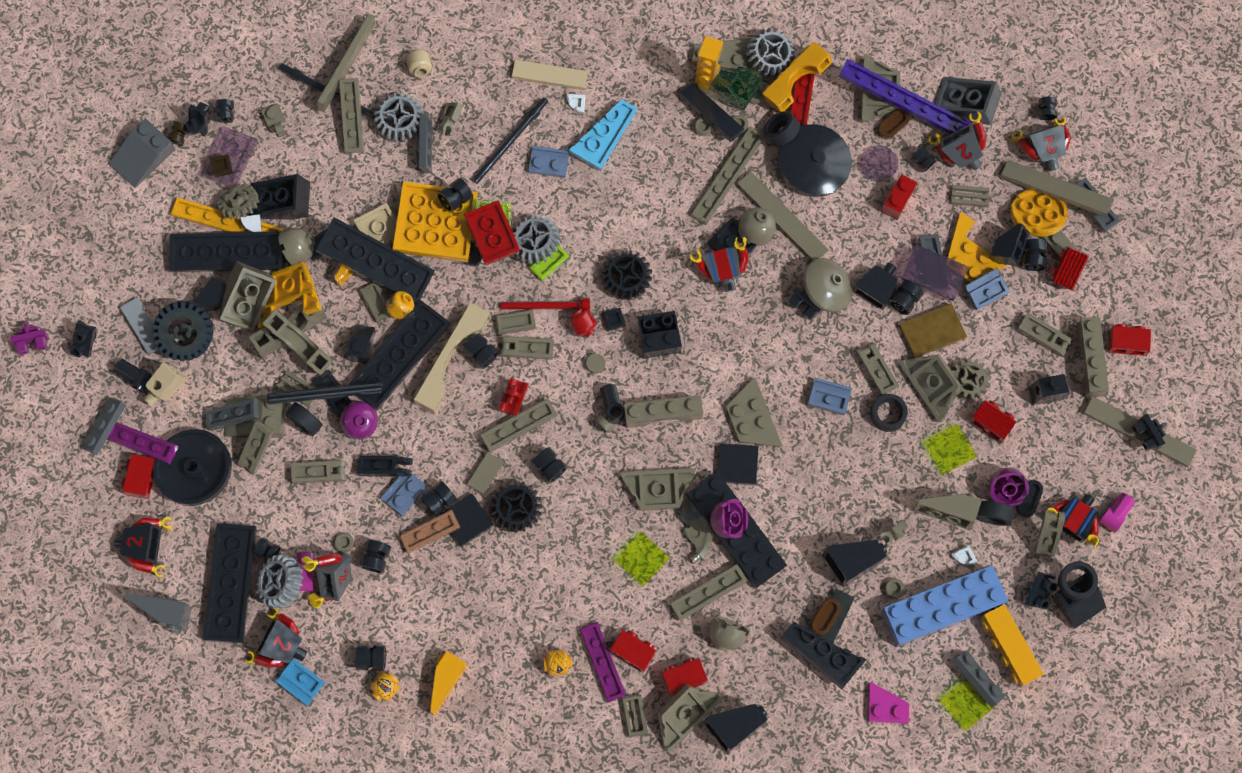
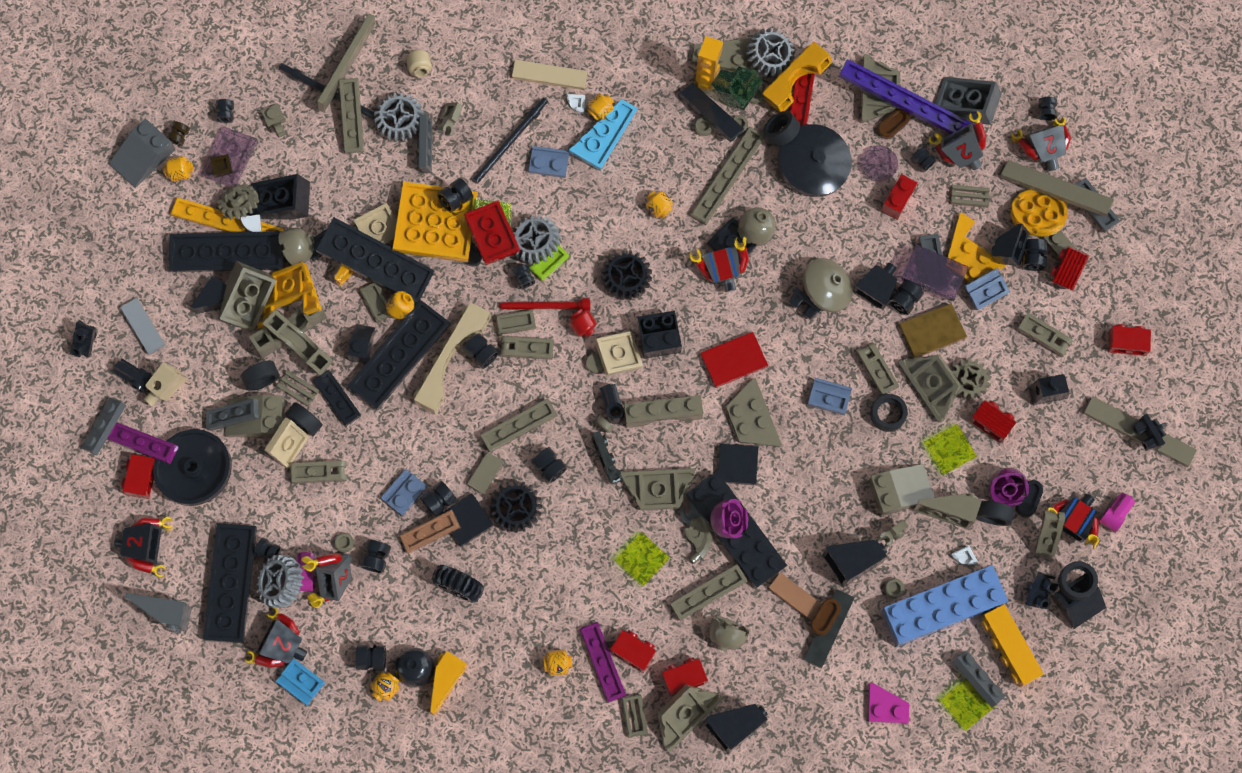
magenta hips [10,322,49,355] -> none
wheel [152,300,214,361] -> none
black hips [185,102,210,137] -> none
dark tan plate [237,421,274,475] -> none
black axle [267,382,383,405] -> none
magenta cylinder [340,401,378,440] -> none
black hinge [357,456,413,477] -> none
red hips [499,378,529,416] -> none
black tile [602,308,626,331] -> none
dark tan tile [737,172,828,261] -> none
black wing [781,622,867,690] -> none
dark tan arch [1077,317,1109,397] -> none
none -> light orange head [164,156,194,182]
none -> black tyre [240,360,280,391]
none -> tan plate [265,417,309,469]
none -> black cylinder [394,648,434,688]
none -> black gear [431,565,484,603]
none -> black wheel [511,264,535,289]
none -> light orange head [587,93,614,121]
none -> pearl dark grey hinge [591,431,622,485]
none -> tan plate [595,331,643,376]
none -> light orange head [646,191,673,219]
none -> red tile [700,332,768,388]
none -> nougat tile [768,572,822,622]
none -> dark tan slope [868,464,935,517]

